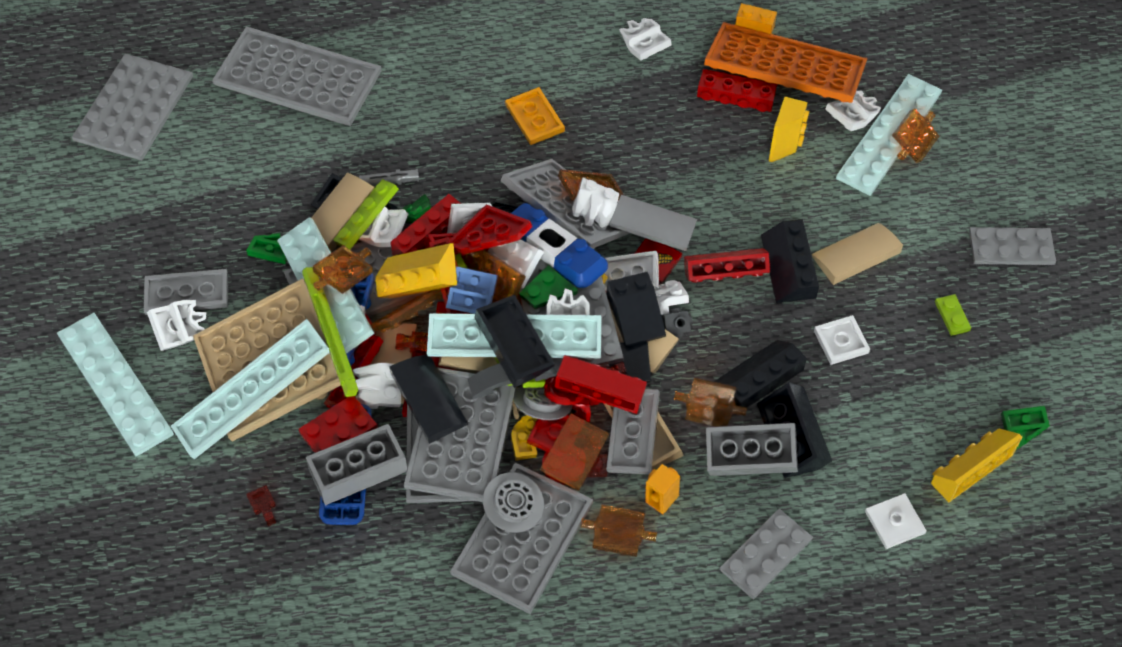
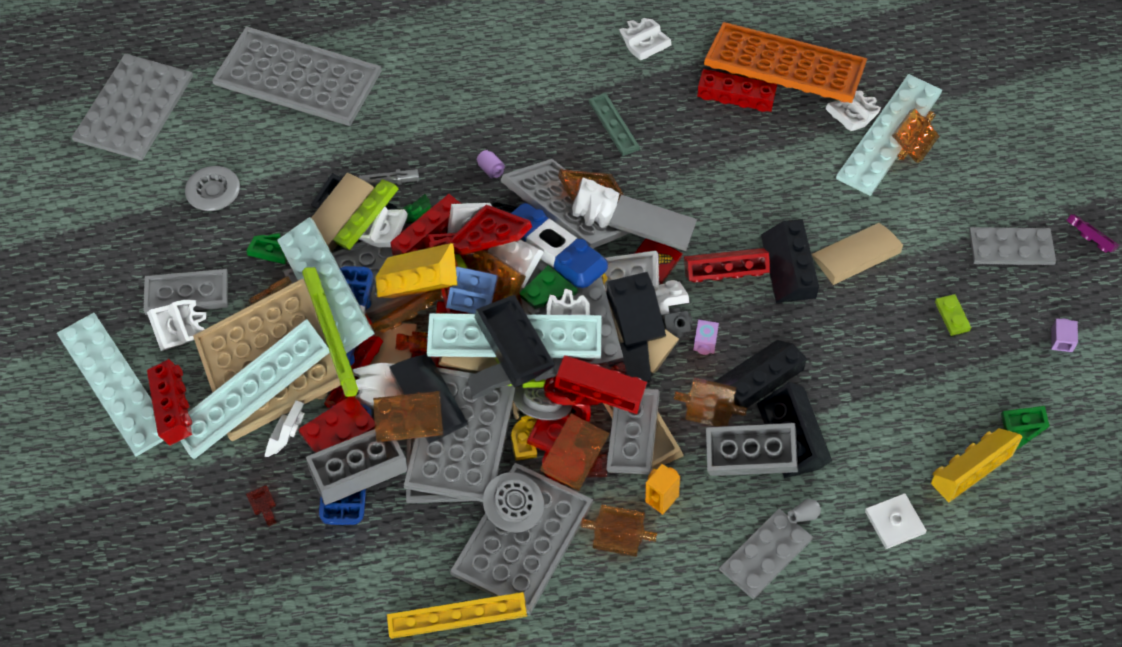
clear orange plate [313,245,373,294] -> none
light orange plate [505,87,565,145] -> none
light orange brick [735,3,777,34] -> none
yellow slope [769,97,810,162] -> none
white plate [814,315,870,365] -> none
none -> red brick [147,359,192,446]
none -> light grey wheel [185,166,240,211]
none -> clear orange plate [248,276,292,306]
none -> white plate [264,401,305,457]
none -> clear orange plate [373,391,443,442]
none -> yellow plate [387,592,527,639]
none -> lavender brick [477,150,505,178]
none -> sand green tile [589,93,640,157]
none -> lavender brick [693,320,719,355]
none -> light grey cone [788,499,821,523]
none -> lavender brick [1051,319,1078,352]
none -> magenta plate [1066,214,1119,253]

